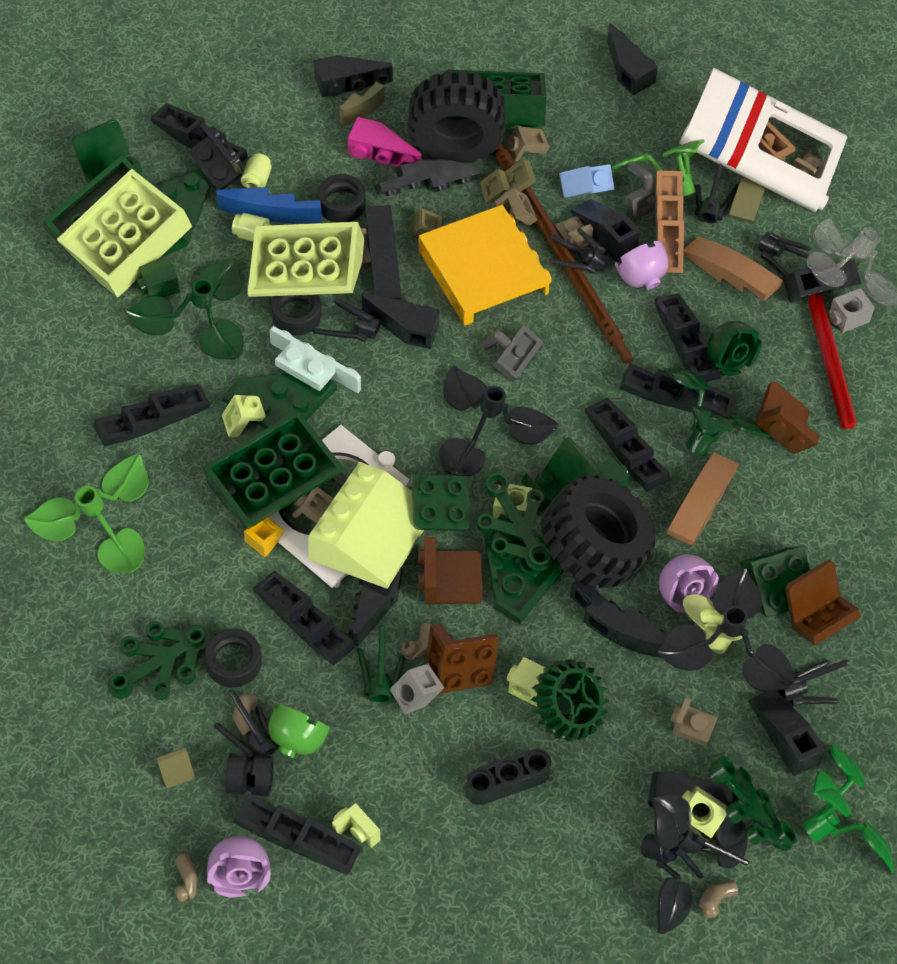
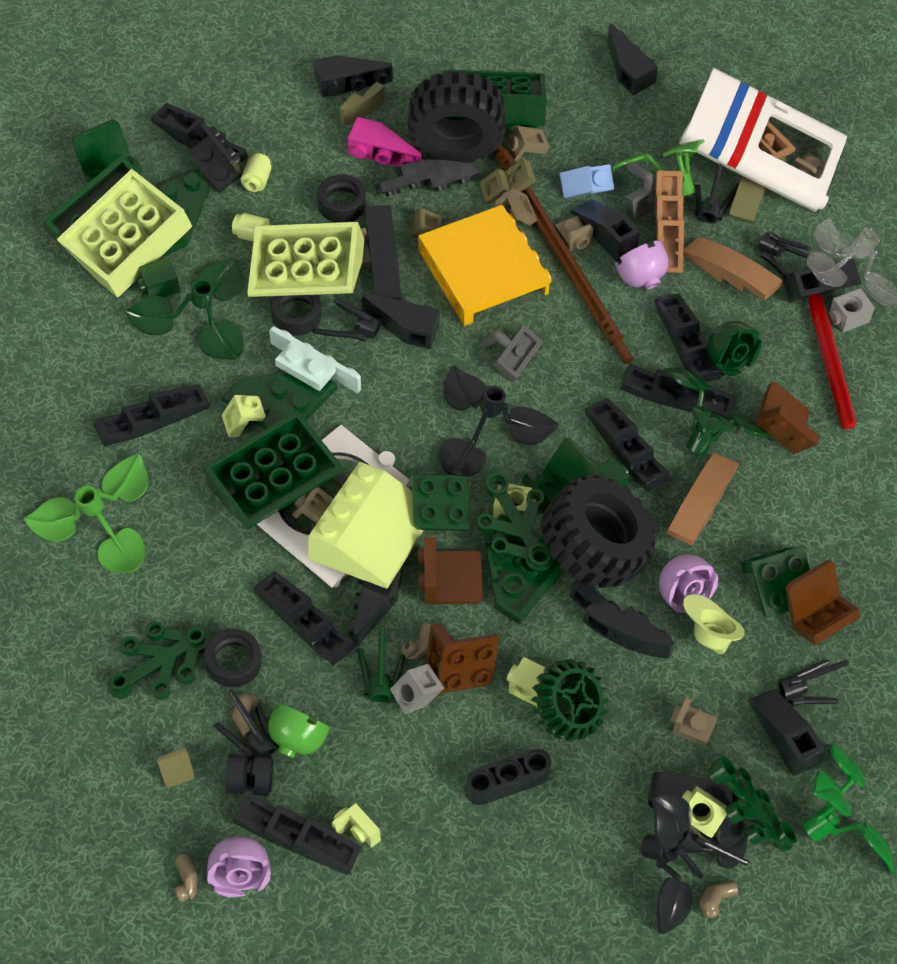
blue slope [216,187,322,224] -> none
yellow slope [244,517,284,558] -> none
black plant [549,228,608,274] -> none
black plant [658,568,794,692] -> none

